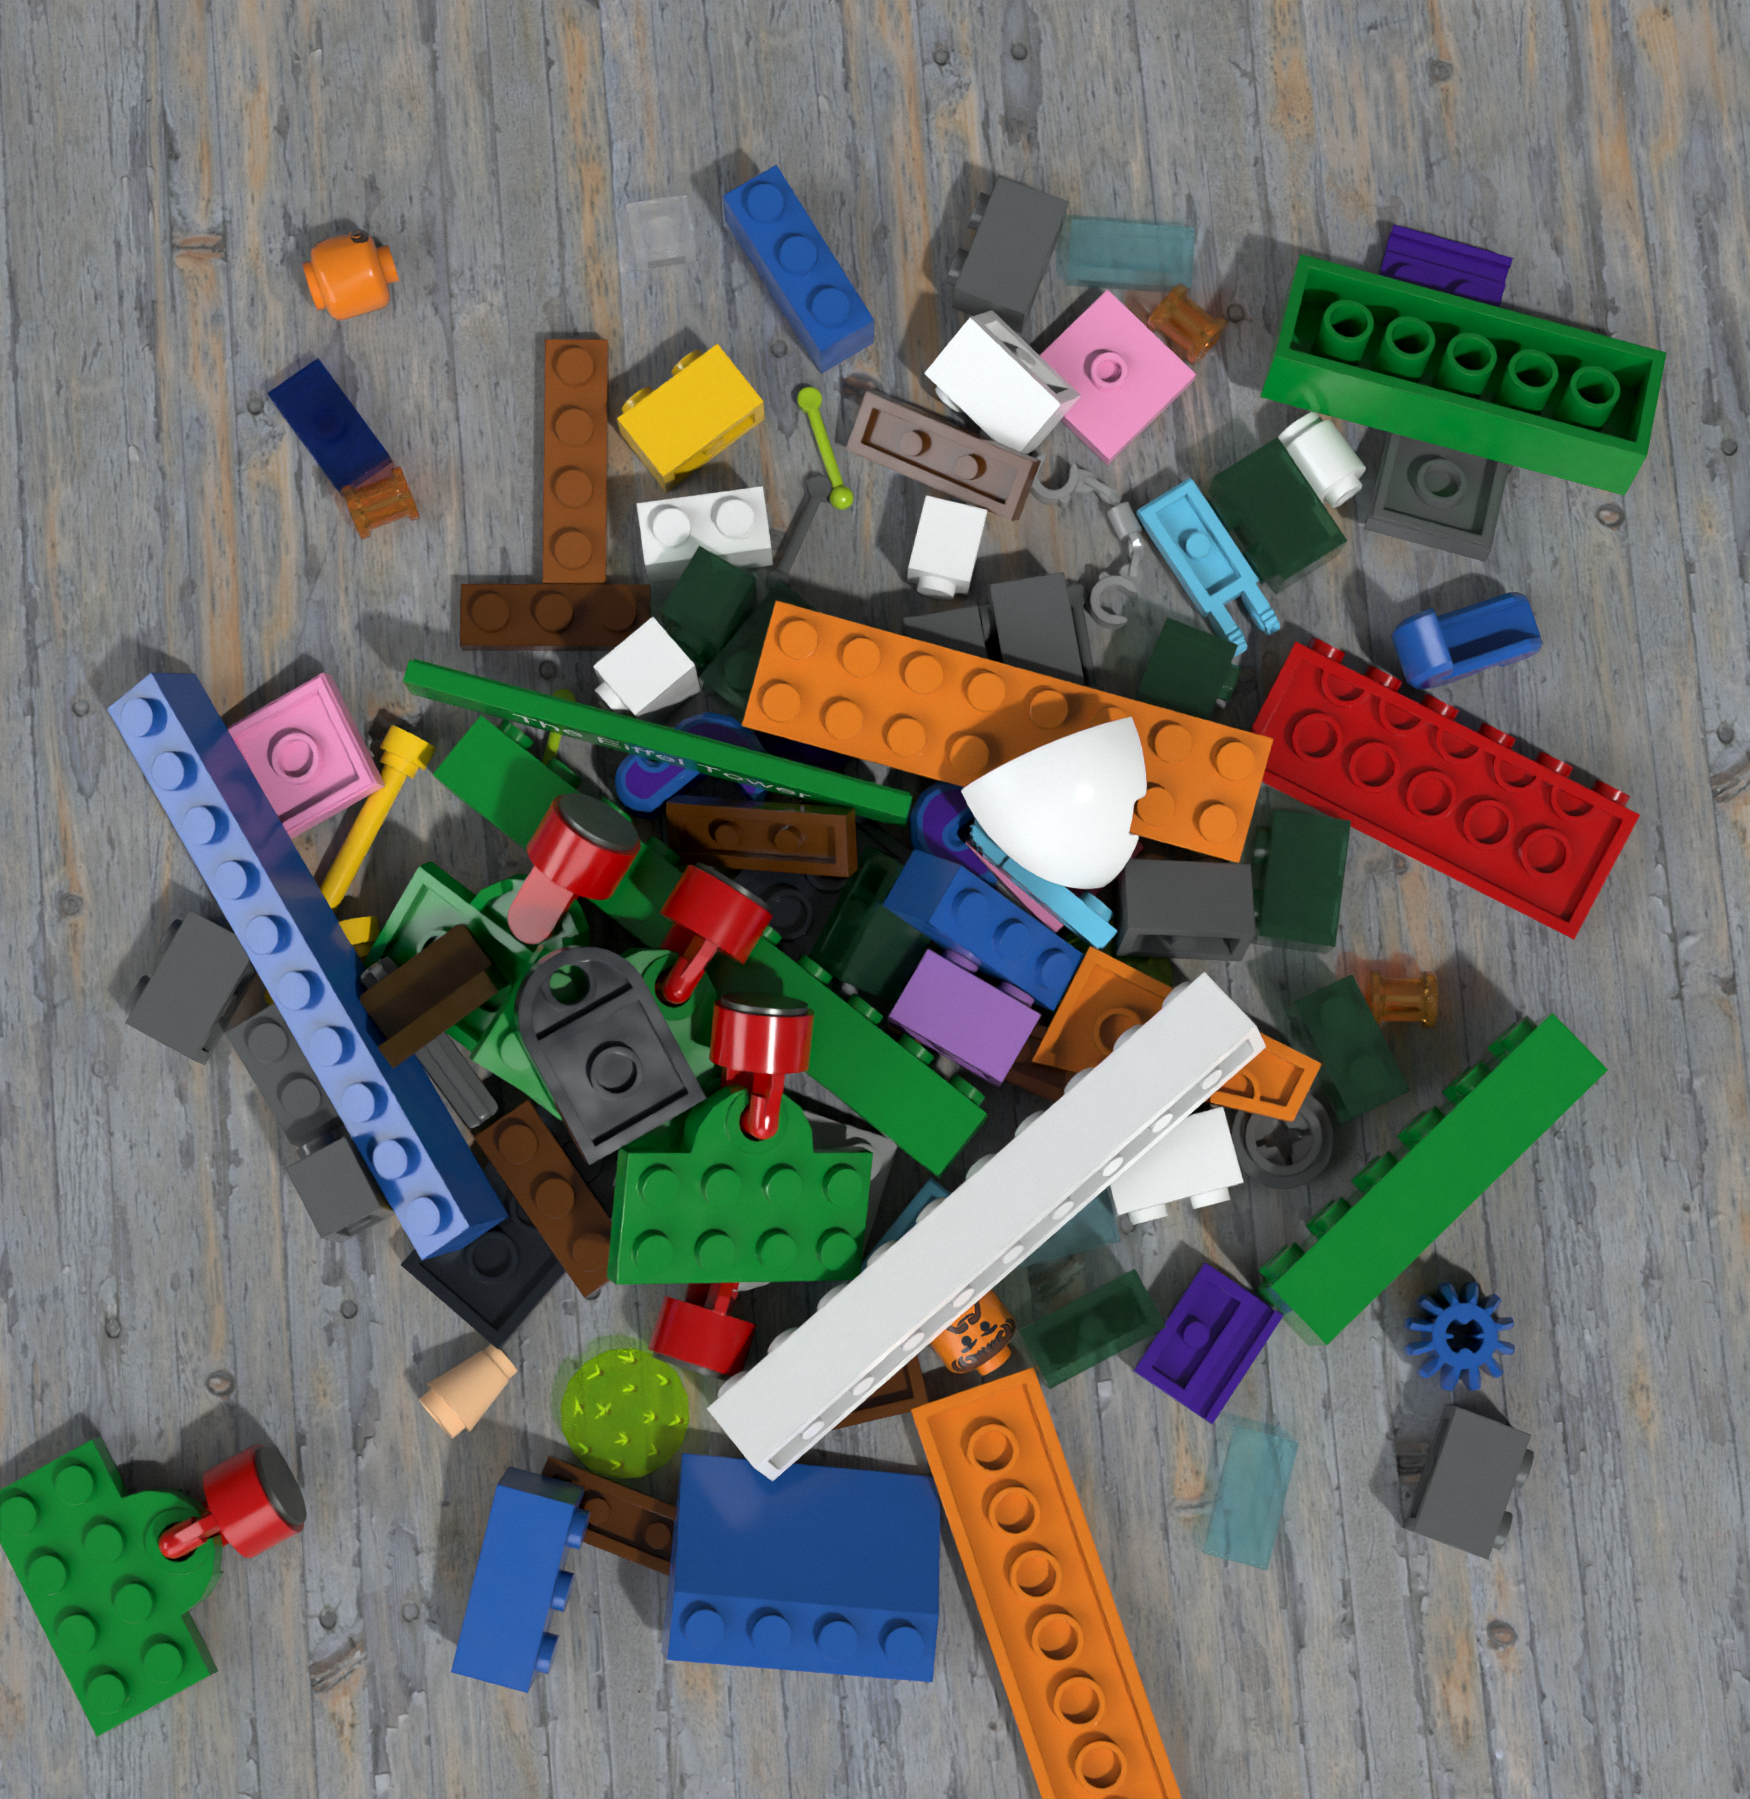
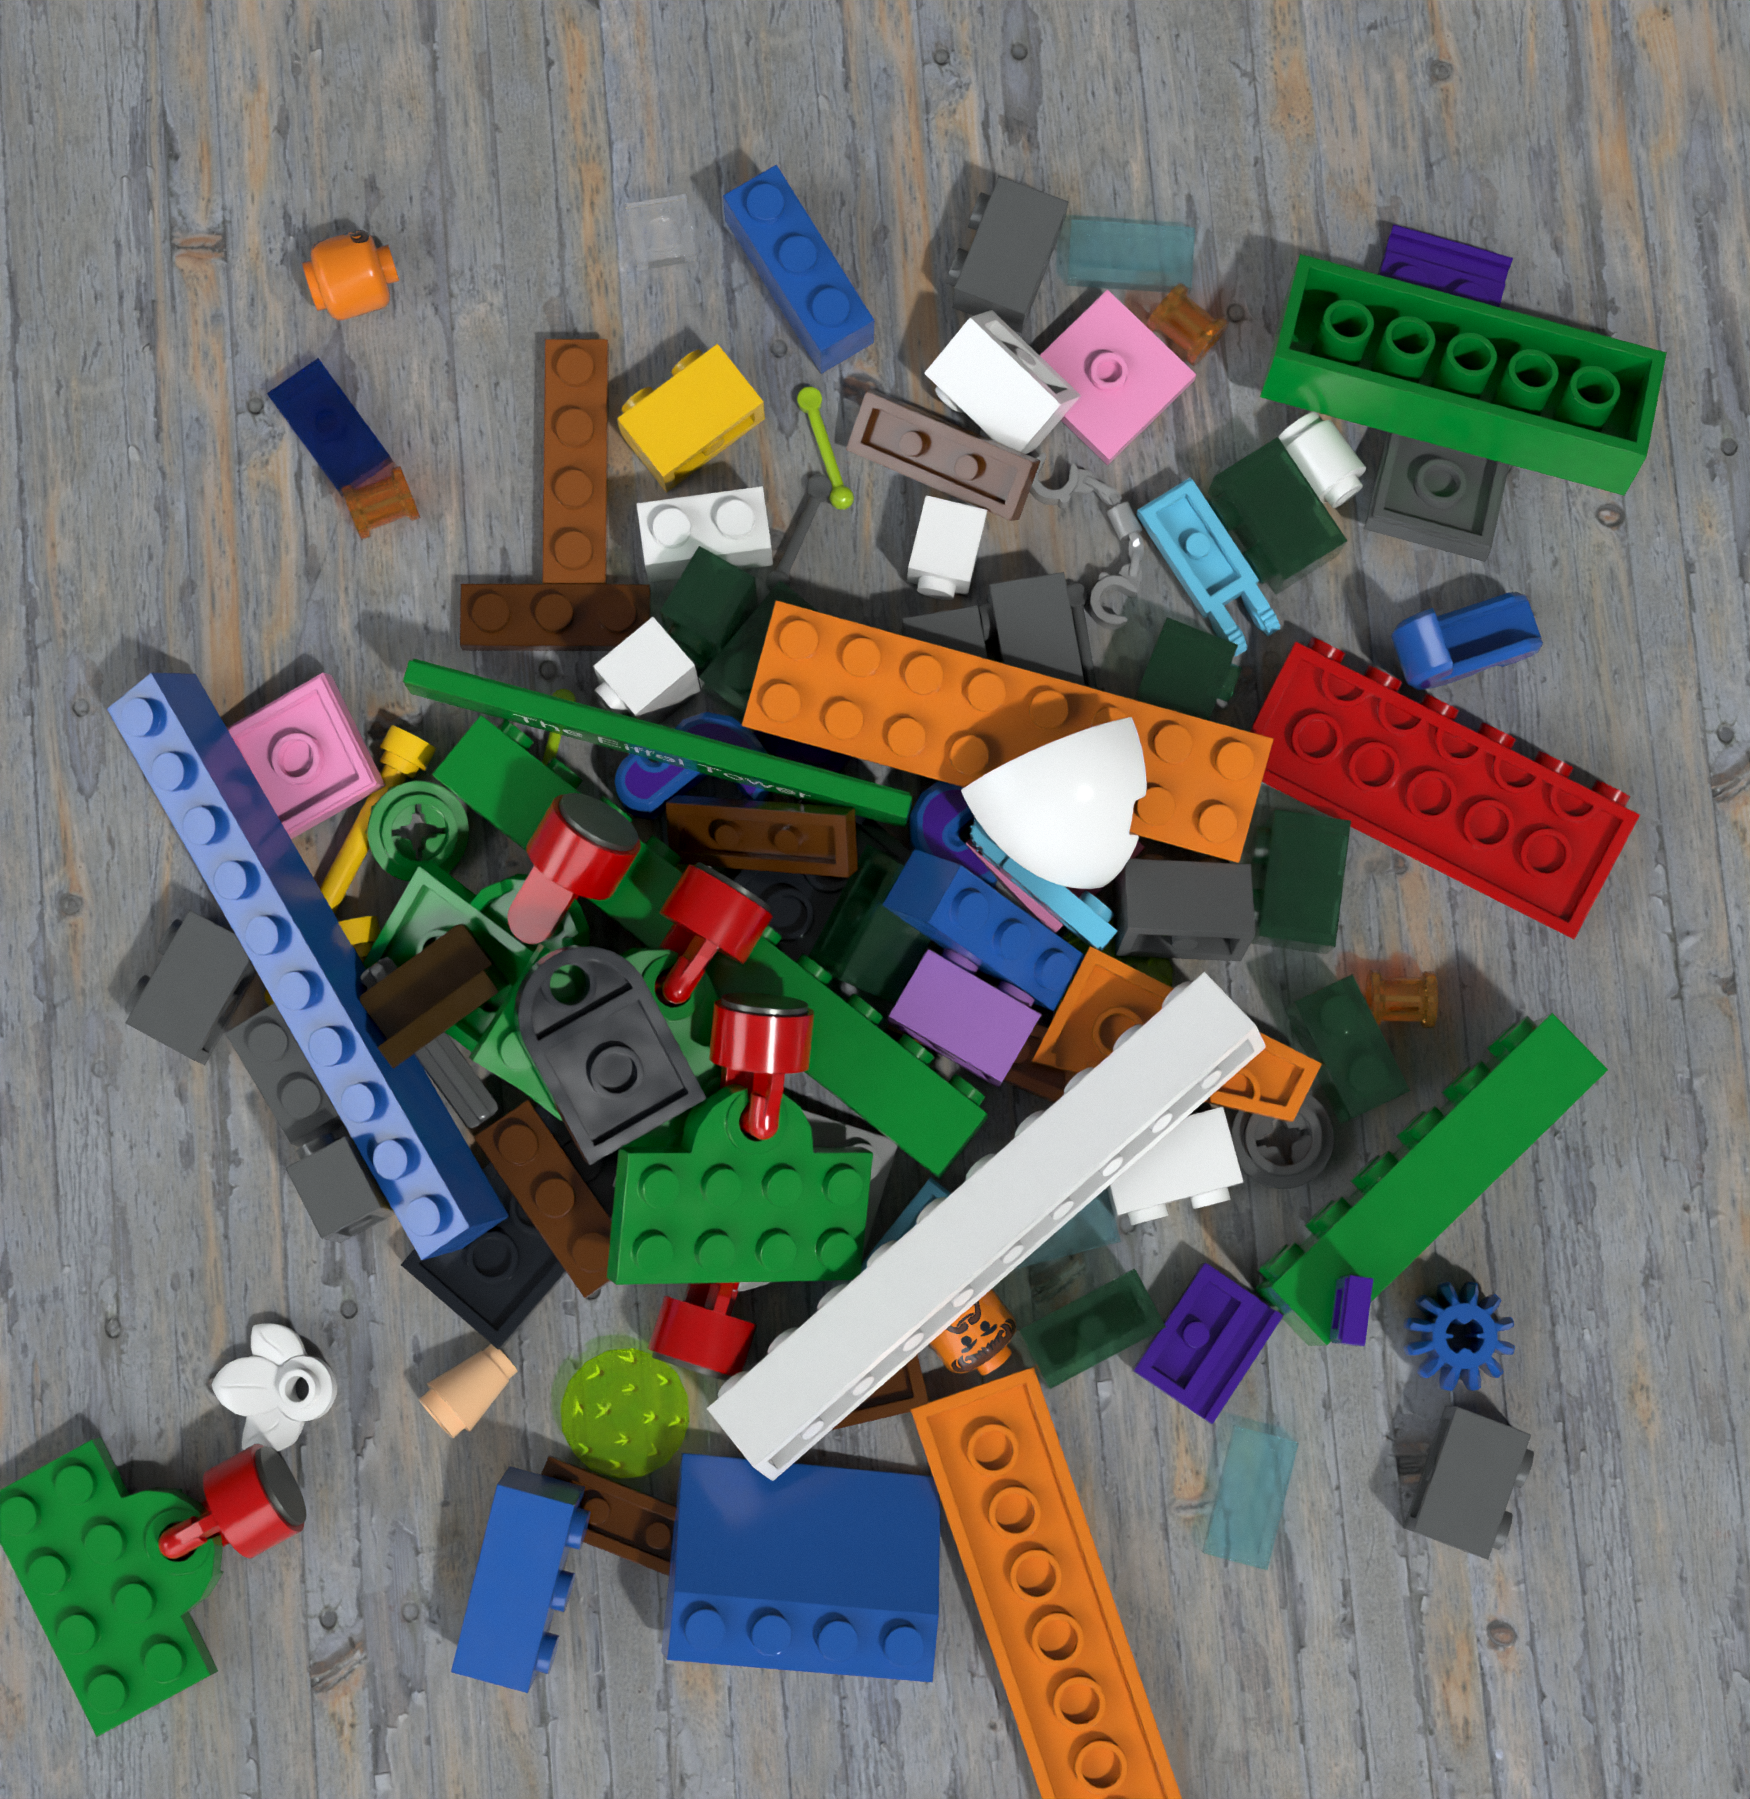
none -> white plate [212,1323,337,1452]
none -> green gear [365,780,469,882]
none -> dark purple tile [1329,1275,1374,1347]

